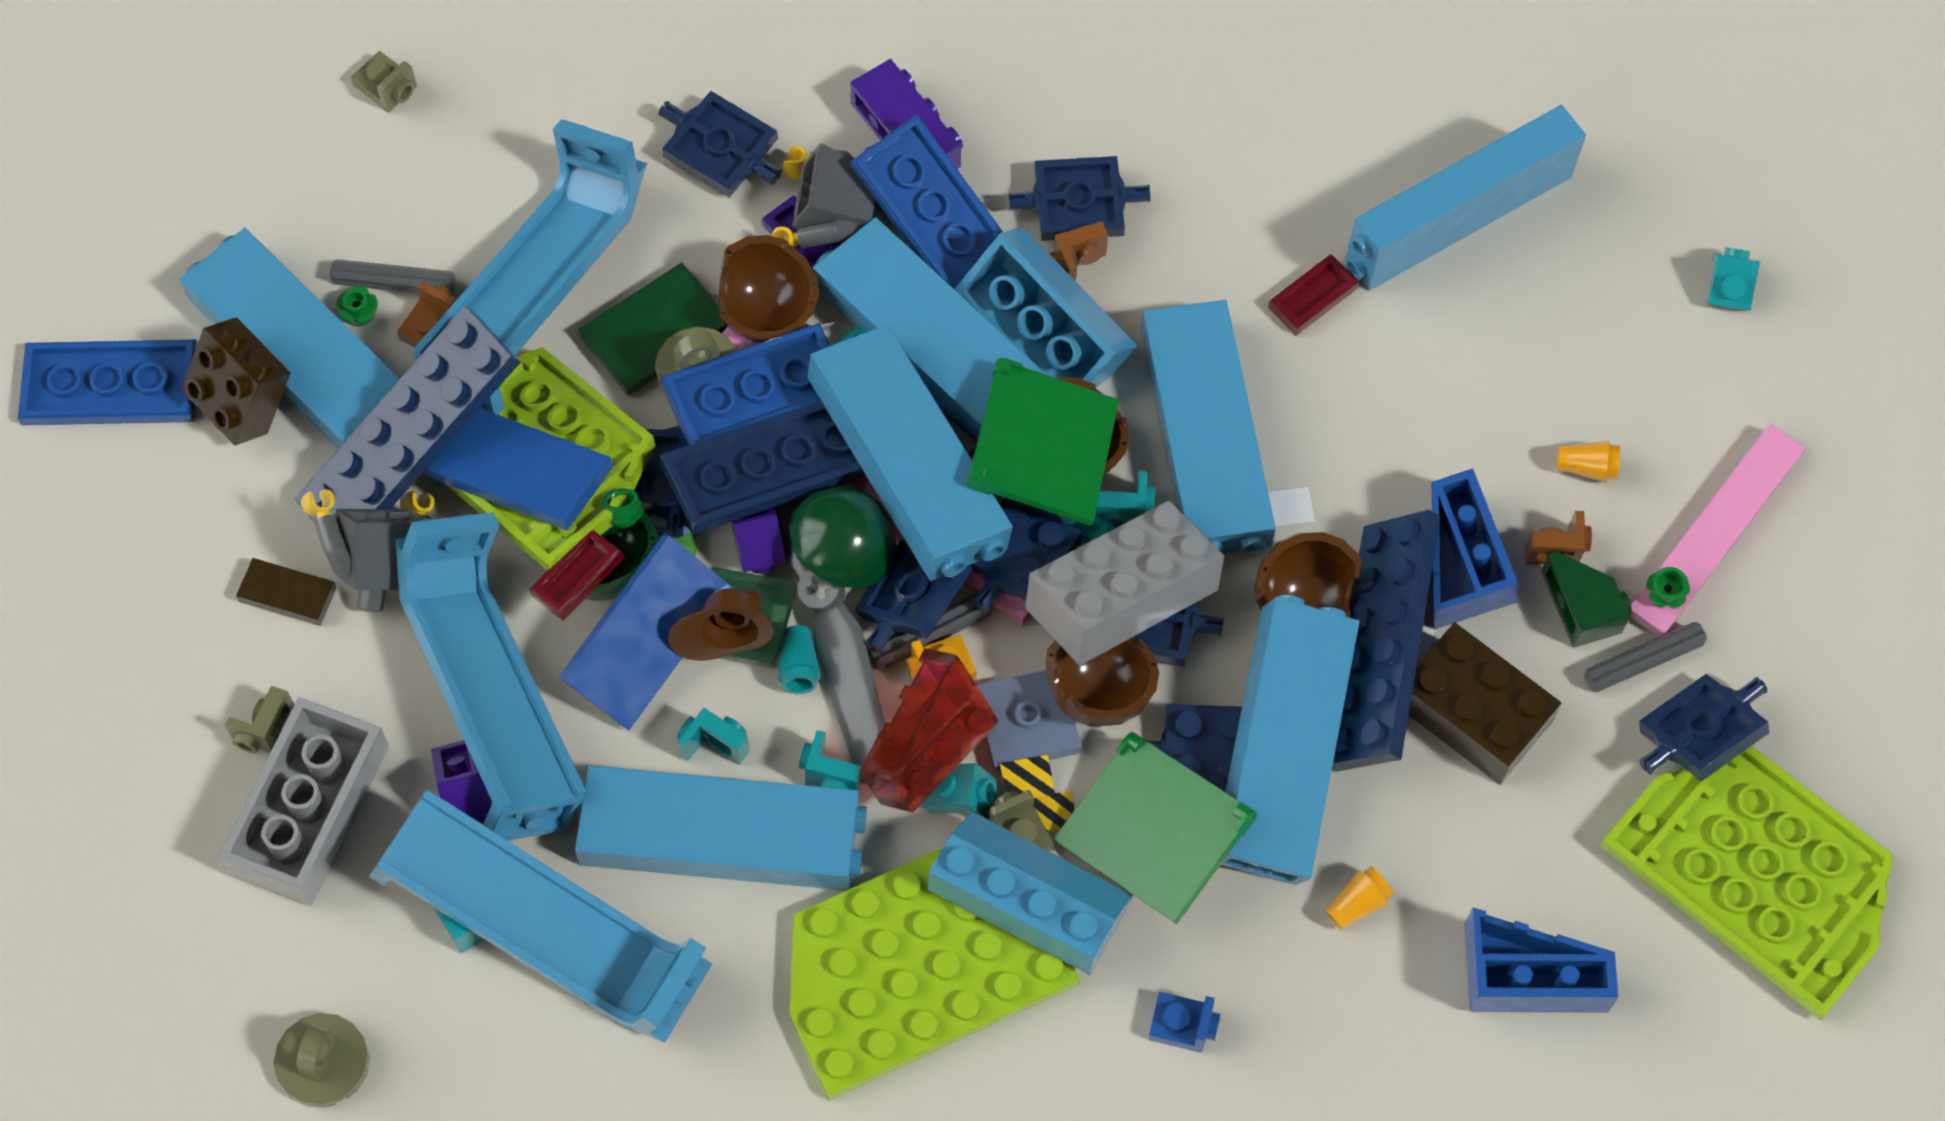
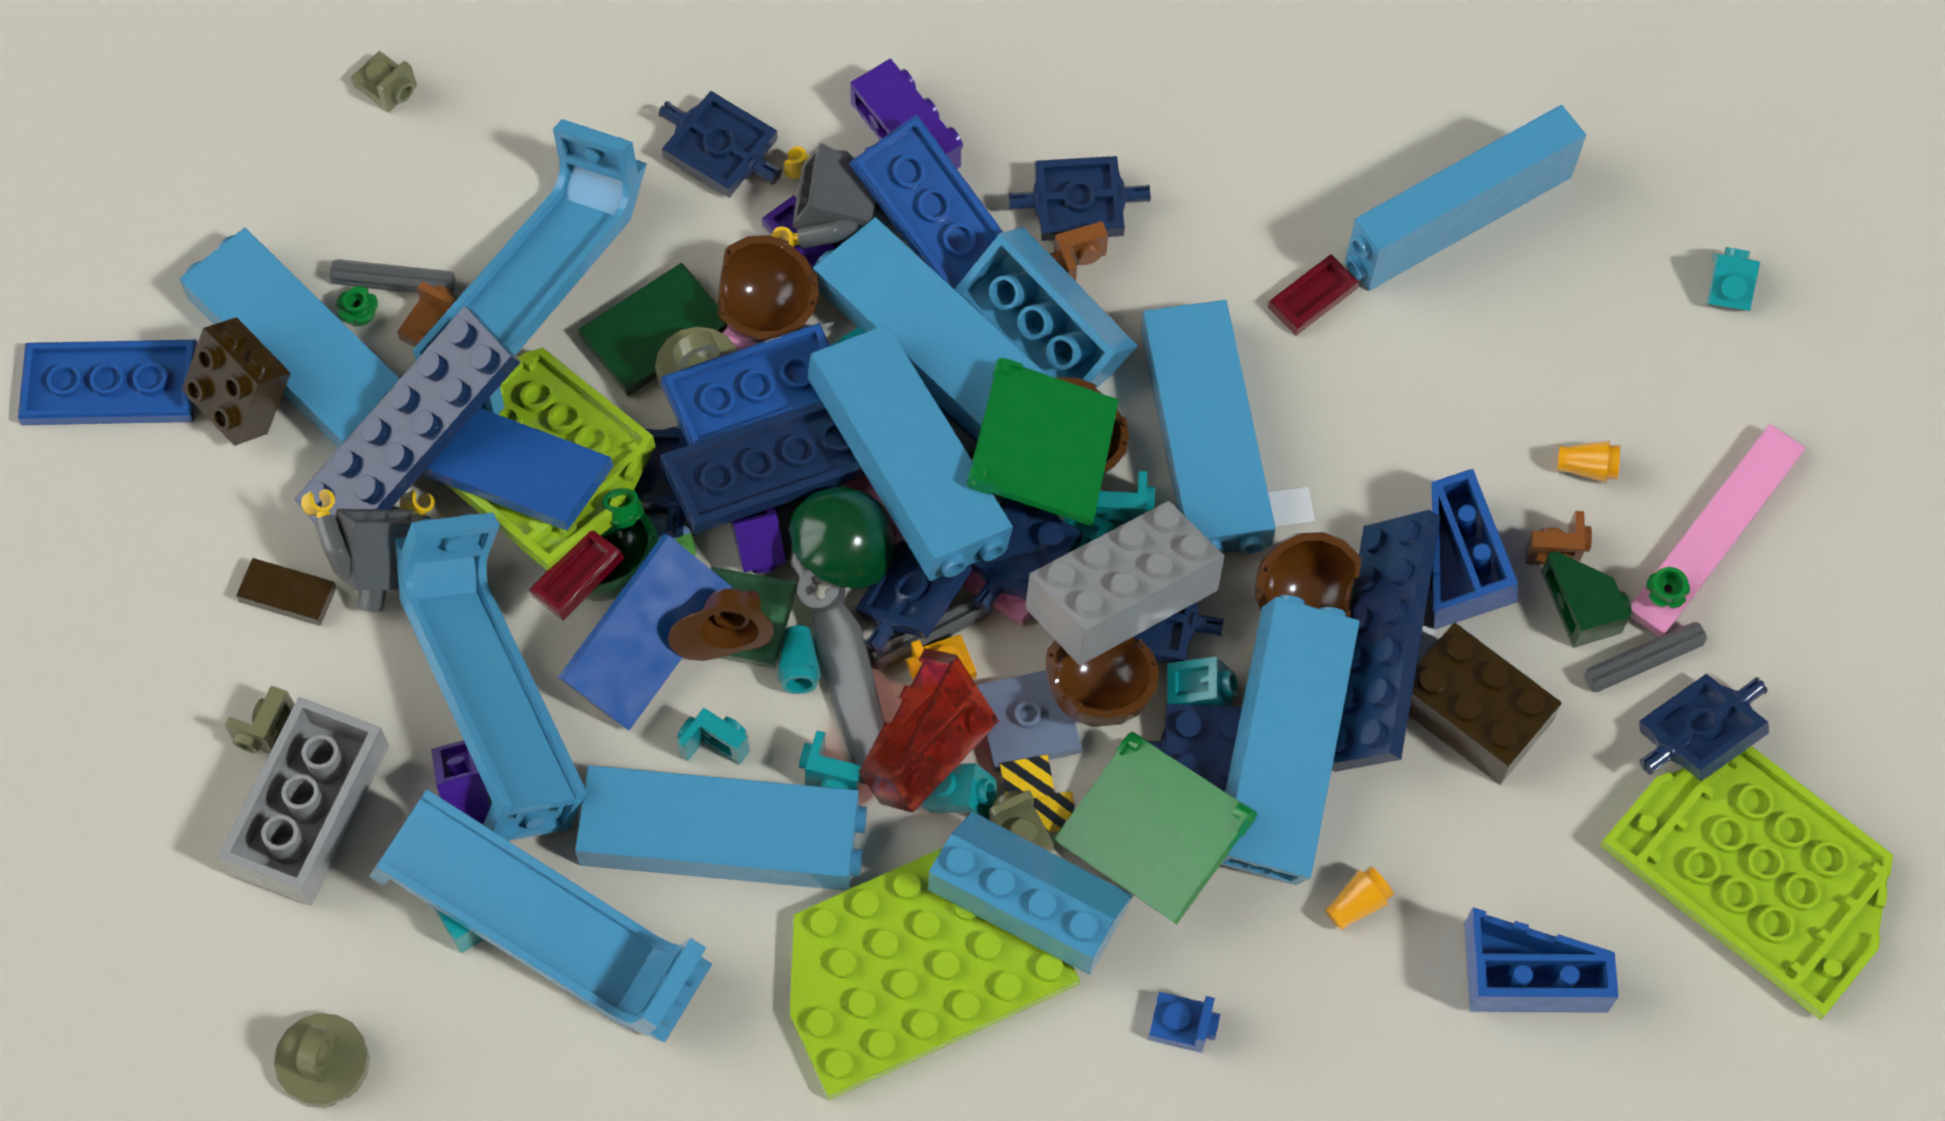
none -> teal bracket [1167,656,1238,706]

